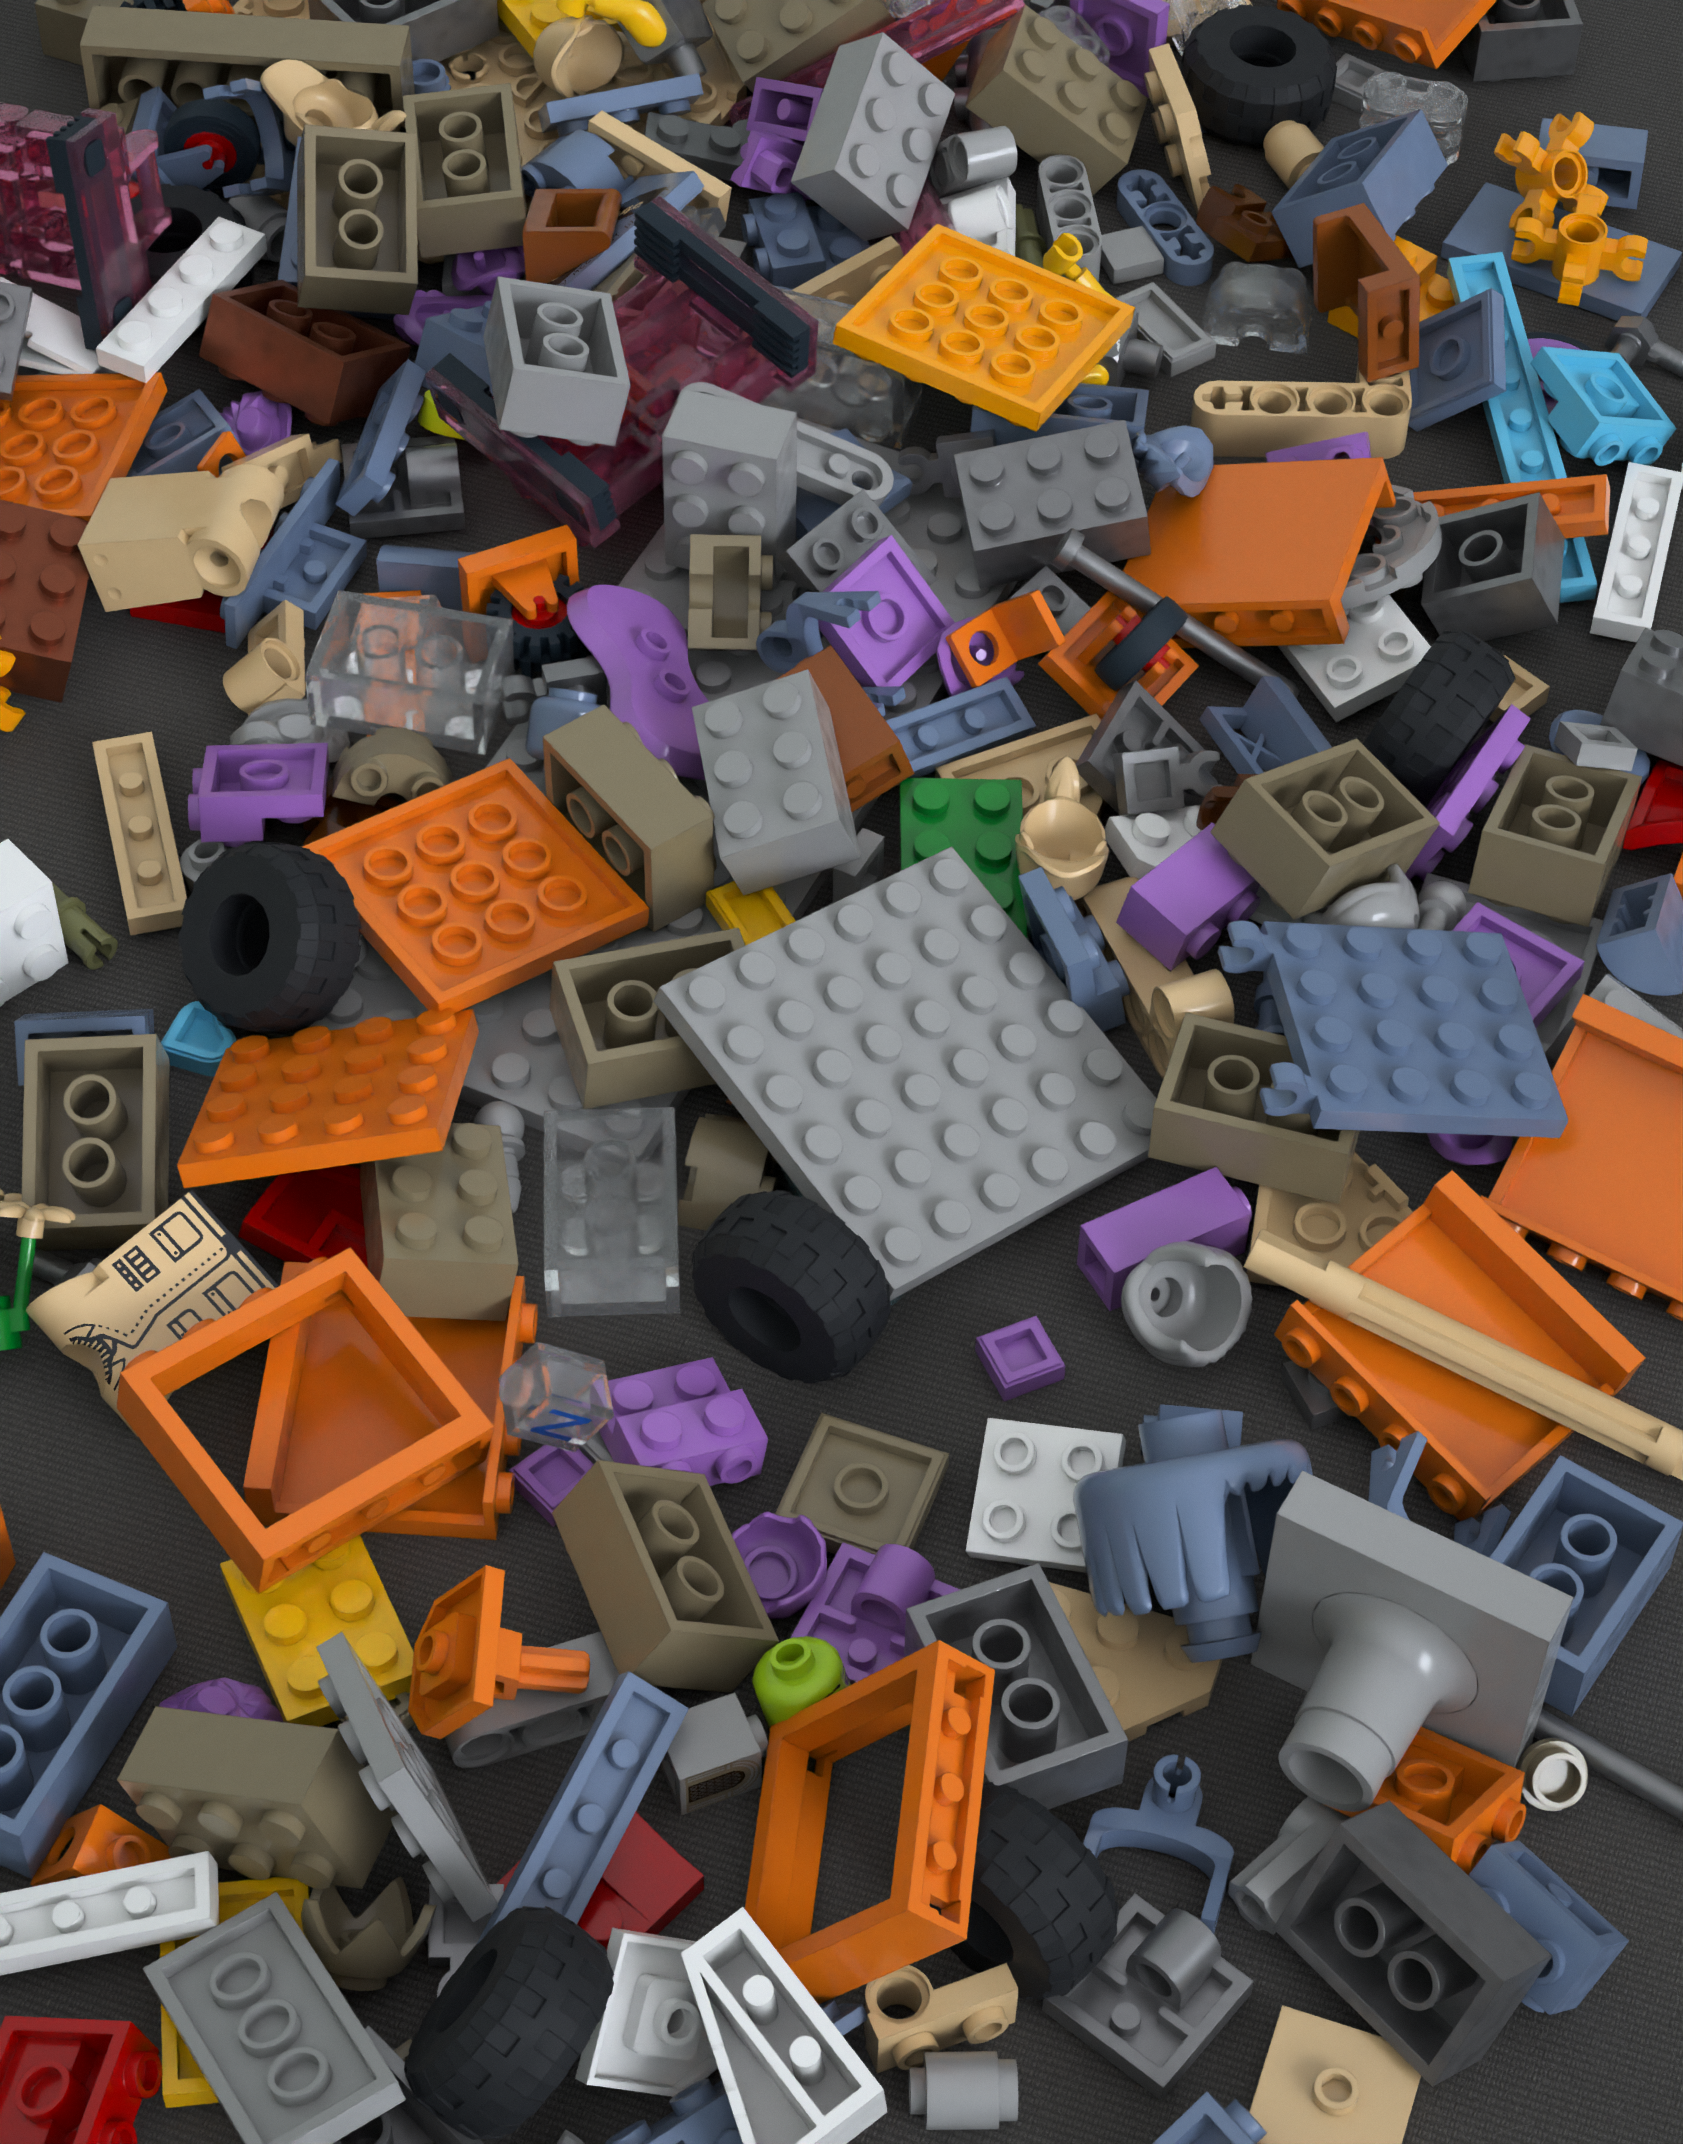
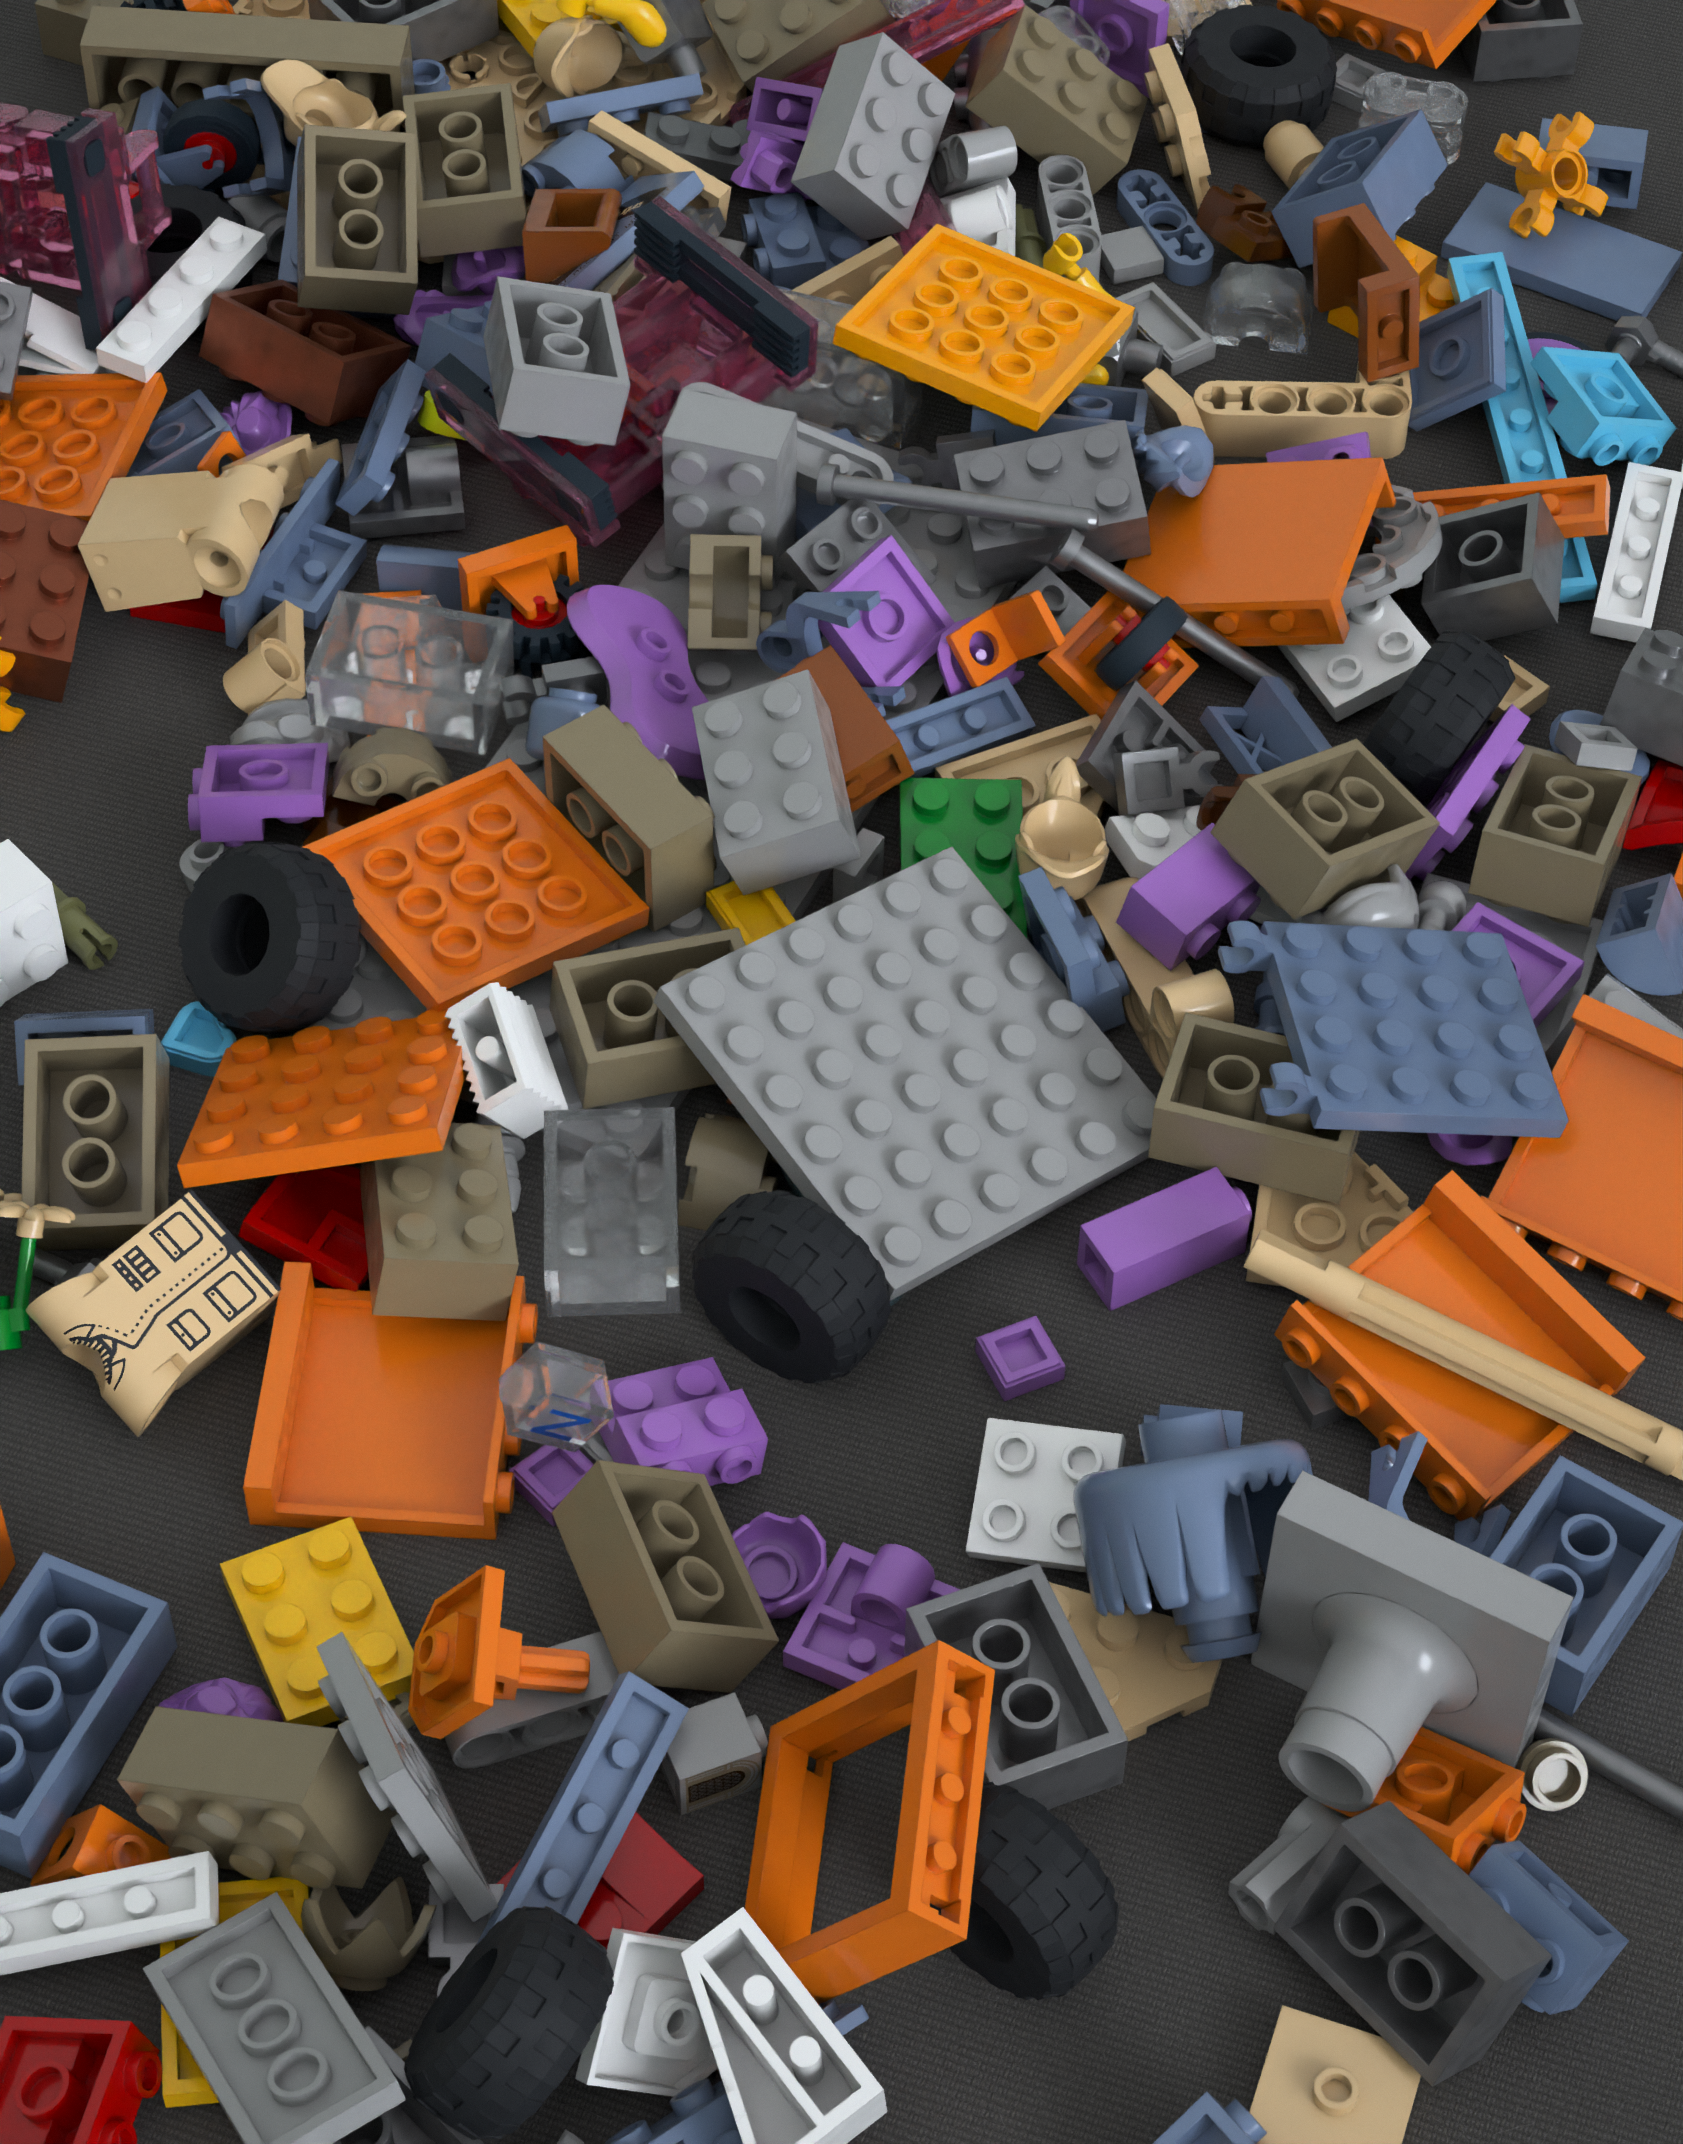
tan plate [92,732,187,936] -> none
orange window [117,1247,494,1594] -> none
lime head [752,1636,851,1728] -> none
dark tan plate [775,1413,949,1555] -> none
tan plate [864,1963,1018,2073] -> none
light grey brick [909,2051,1018,2130] -> none
flat silver plate [1042,1893,1254,2100] -> none
sand blue piece [1083,1754,1234,1934] -> none
light grey piece [1121,1241,1253,1367] -> none
light orange pin [1511,193,1648,306] -> none
none -> white brick [445,982,568,1139]
none -> flat silver bar [816,463,1099,532]
none -> tan tile [1142,367,1215,464]

